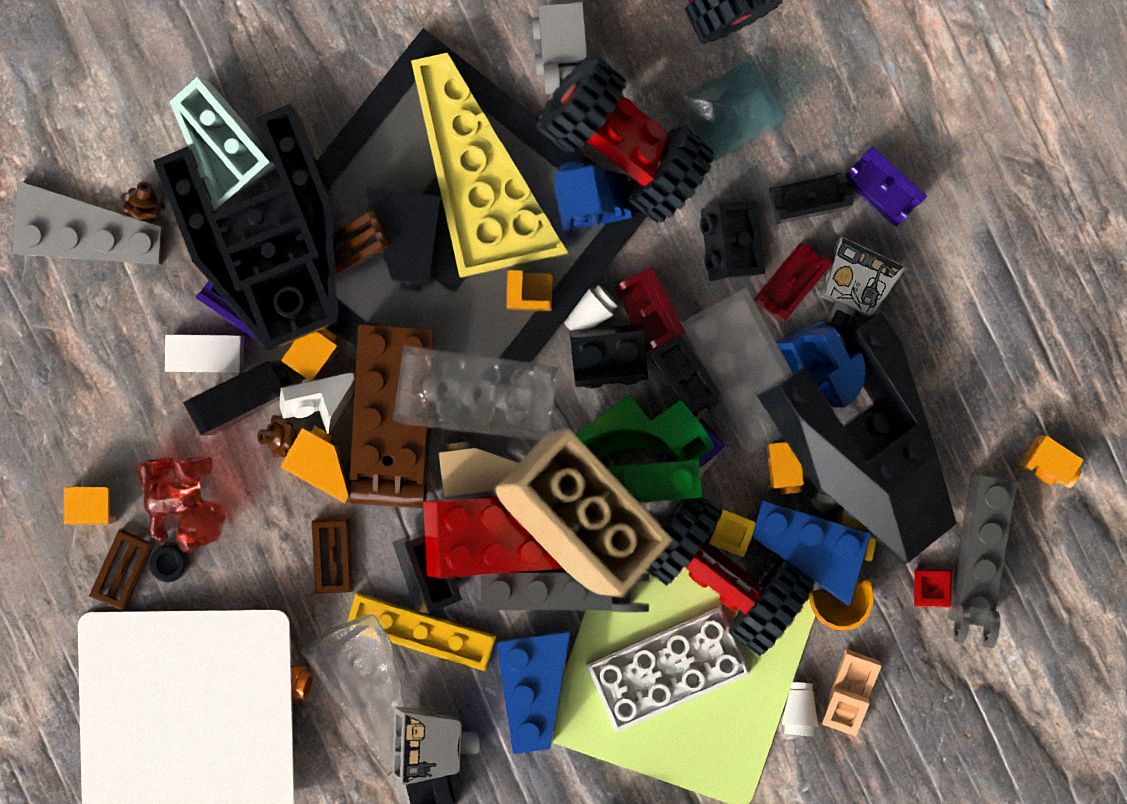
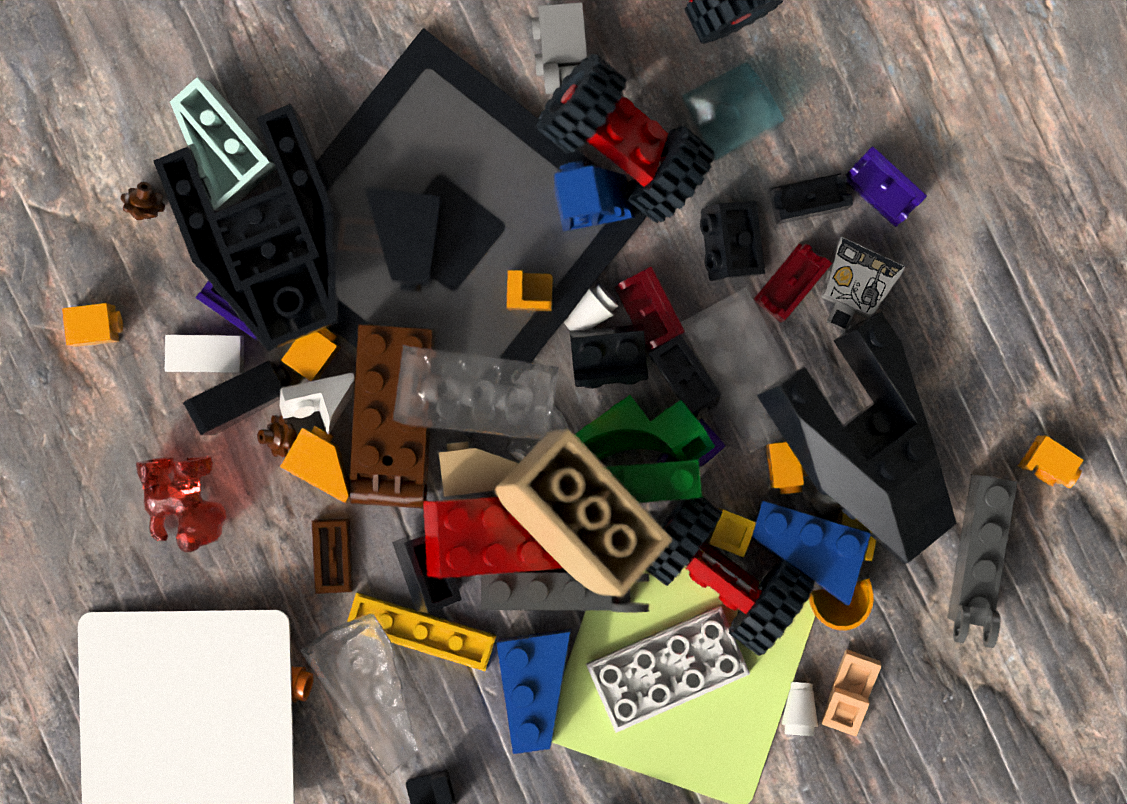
light grey wing [12,181,164,265] -> none
light orange panel [64,486,116,524] -> none
reddish brown tile [89,528,155,611] -> none
black tile [149,545,188,582] -> none
reddish brown tile [334,212,390,277] -> none
light grey torso [392,707,480,785] -> none
light yellow wing [411,53,568,278] -> none
blue brick [773,321,866,408] -> none
red tile [914,569,952,608] -> none
none -> light orange brick [62,303,123,347]

